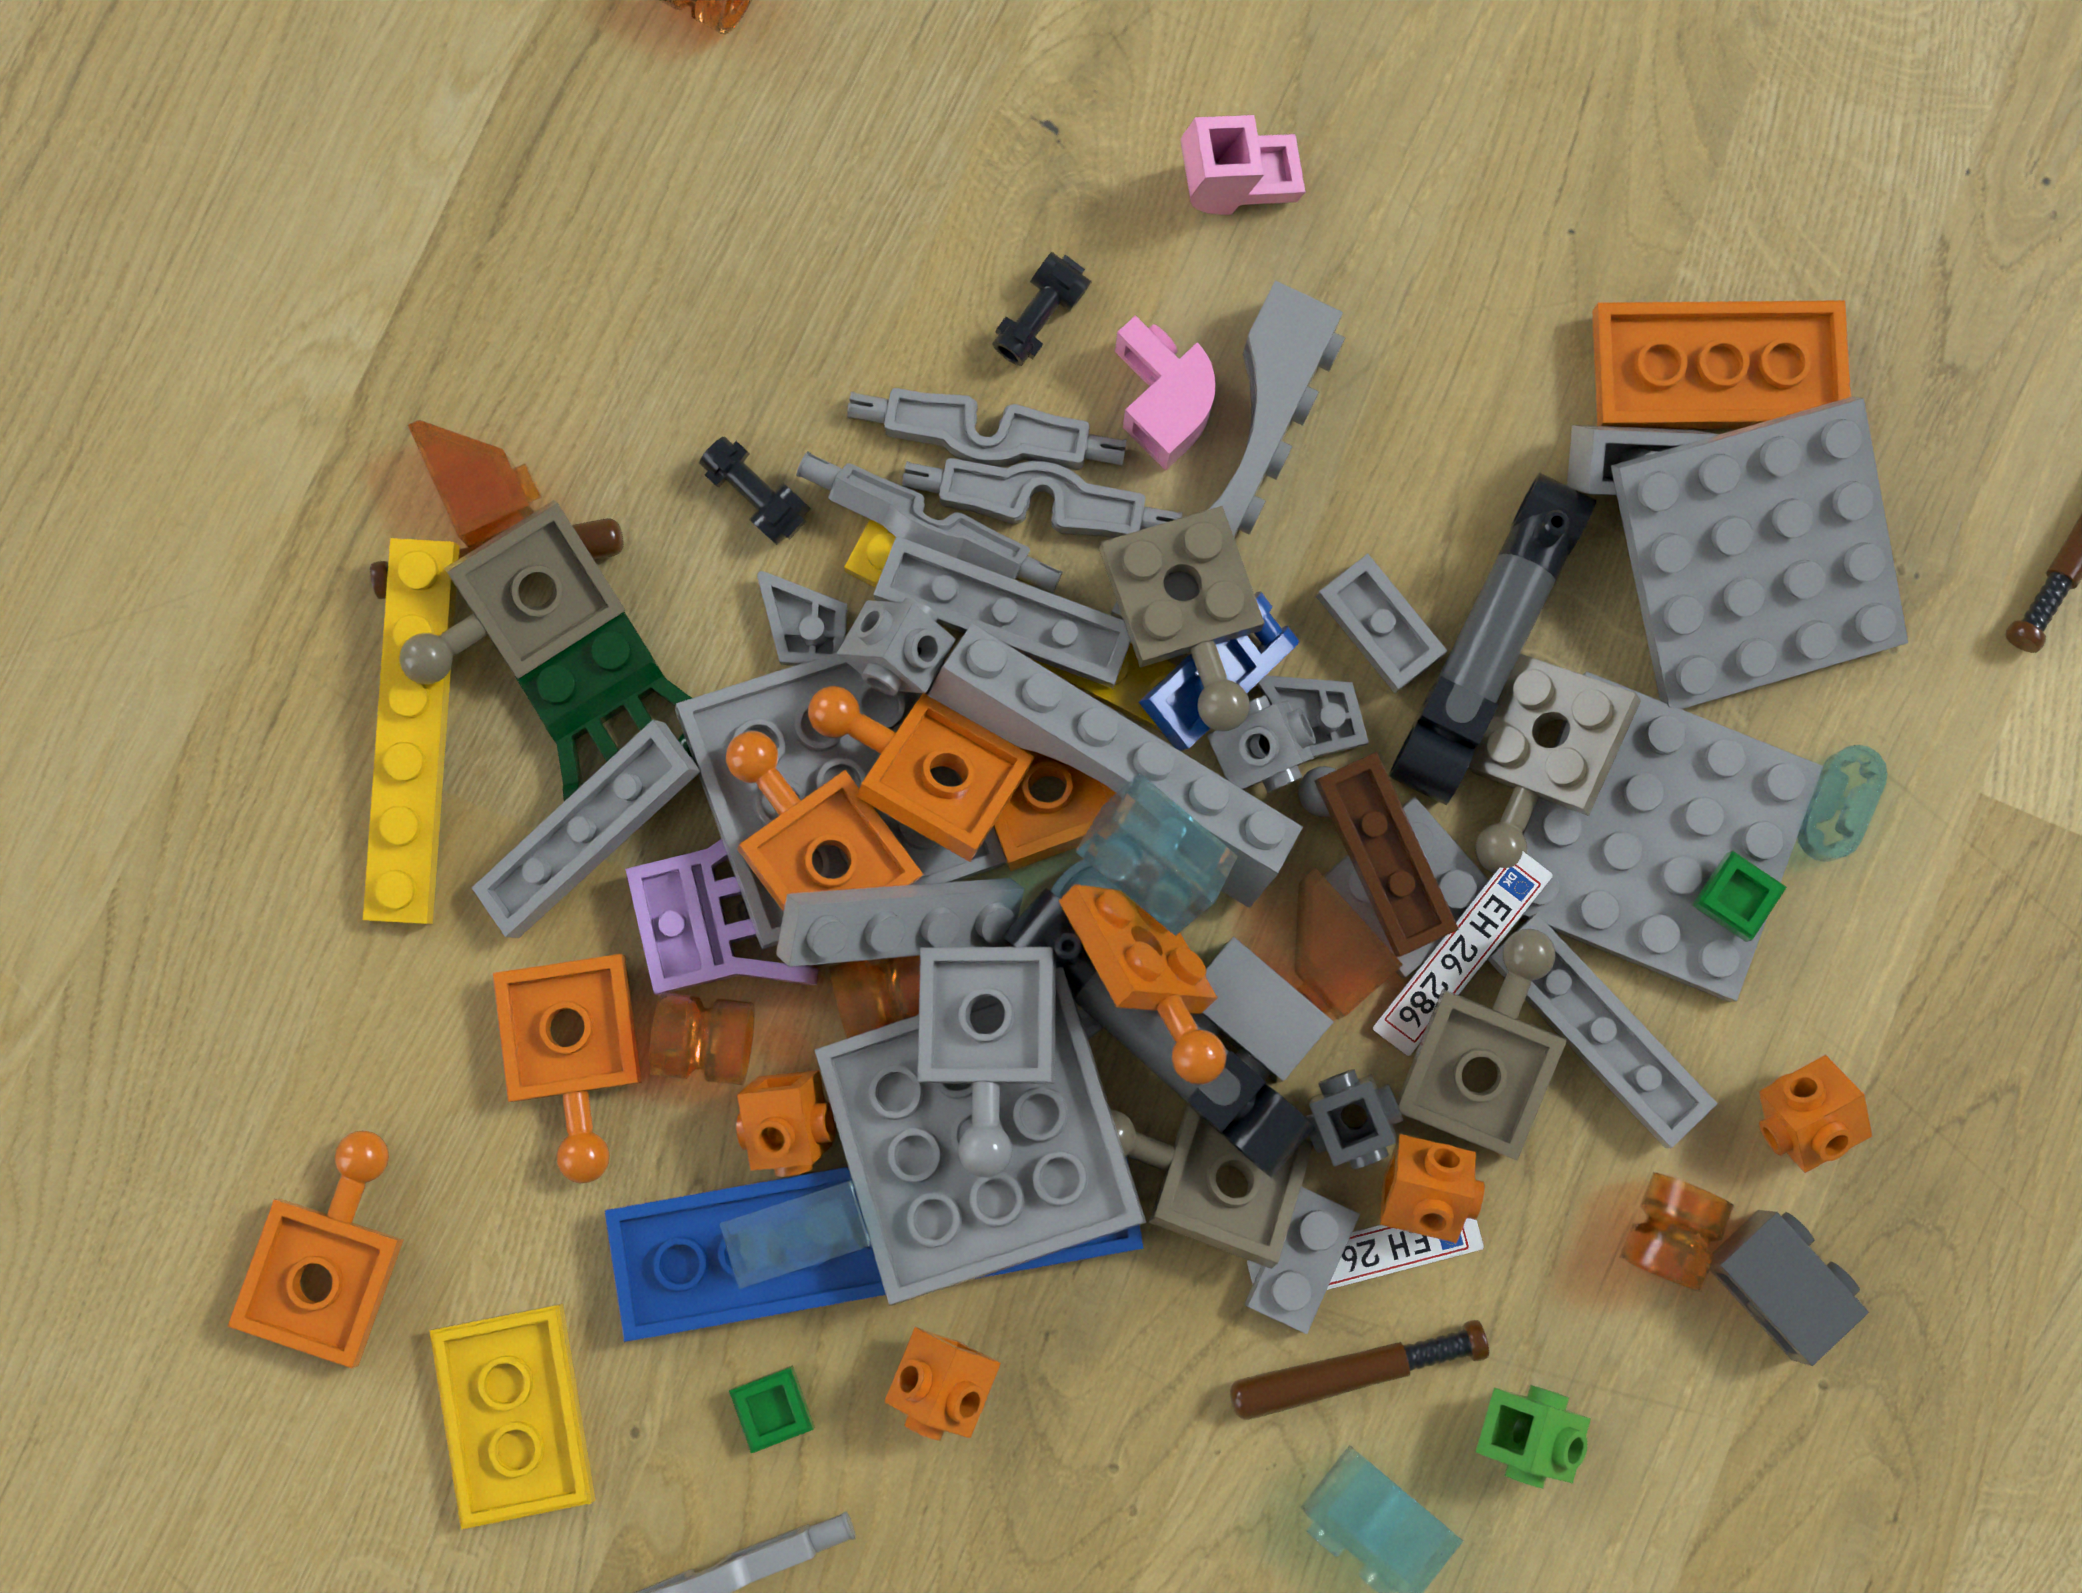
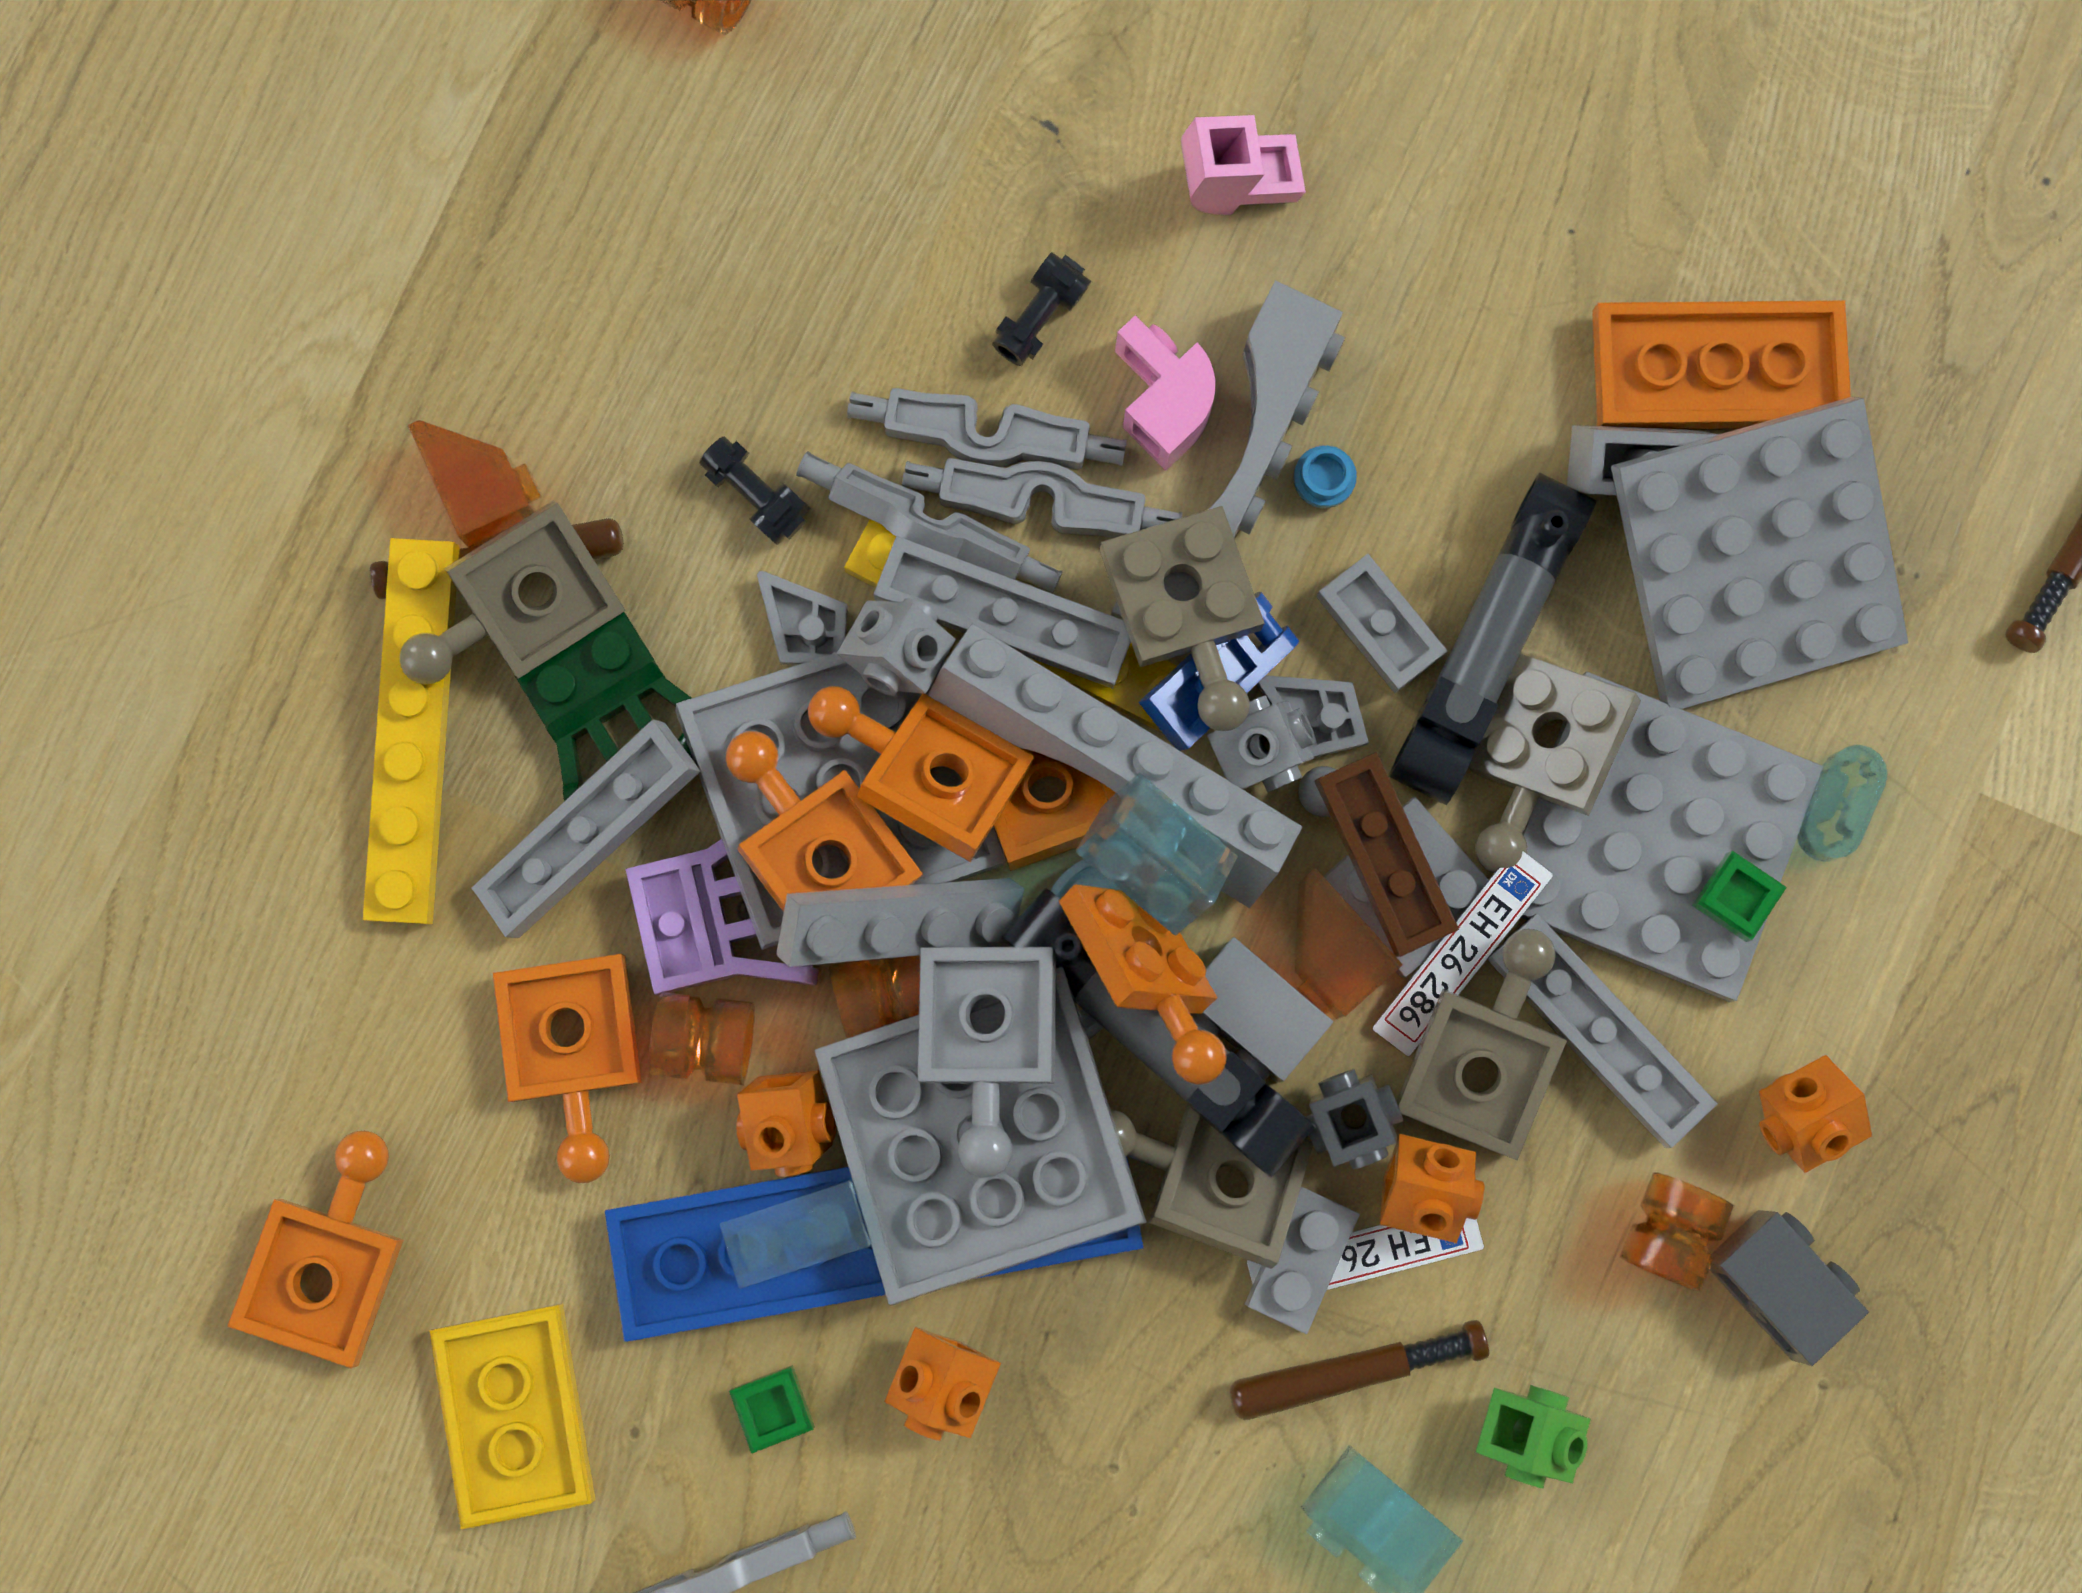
none -> dark azure plate [1293,445,1357,508]

